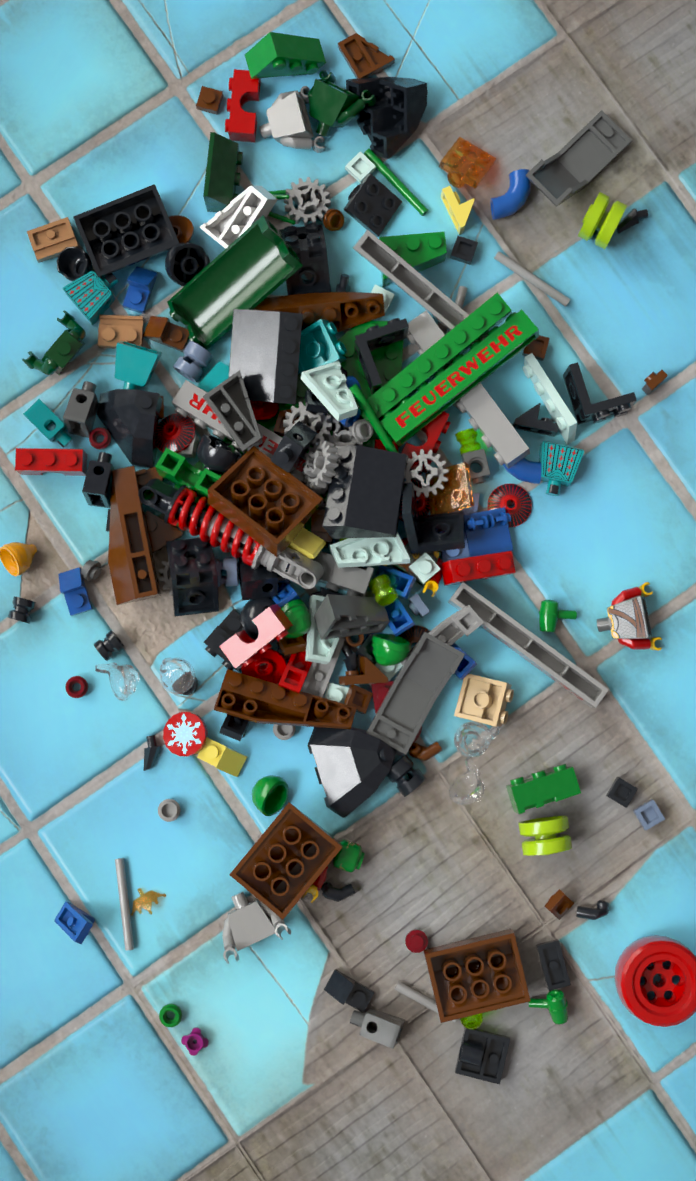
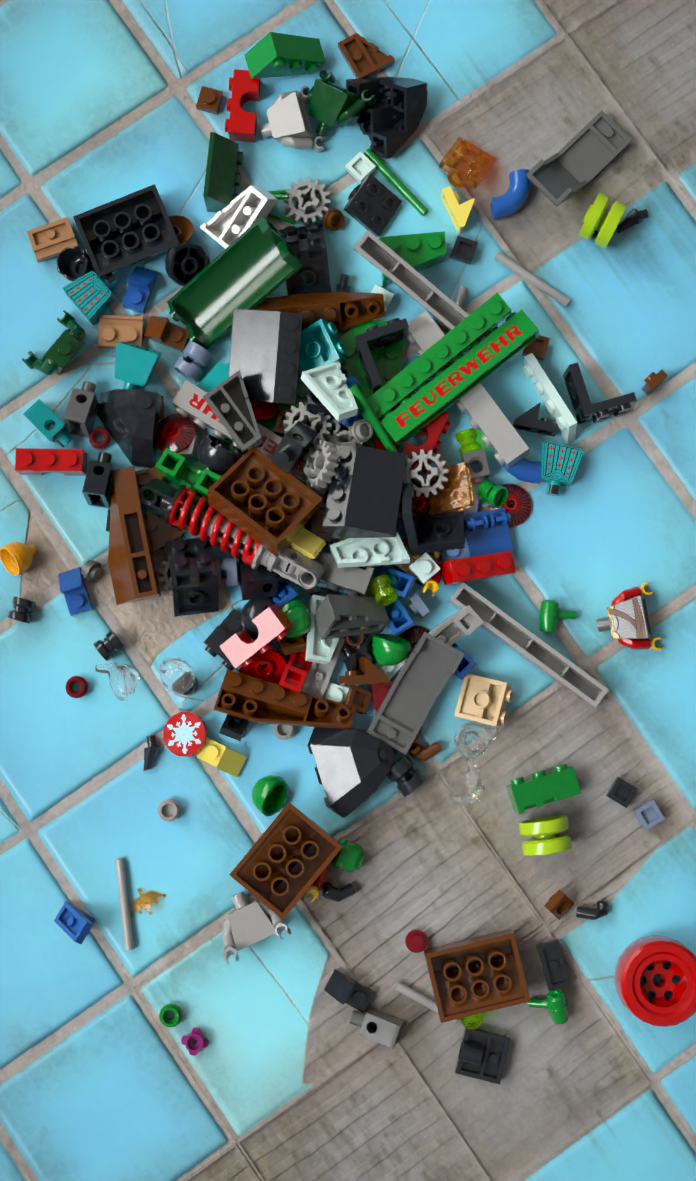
none -> green wheel [477,479,508,508]

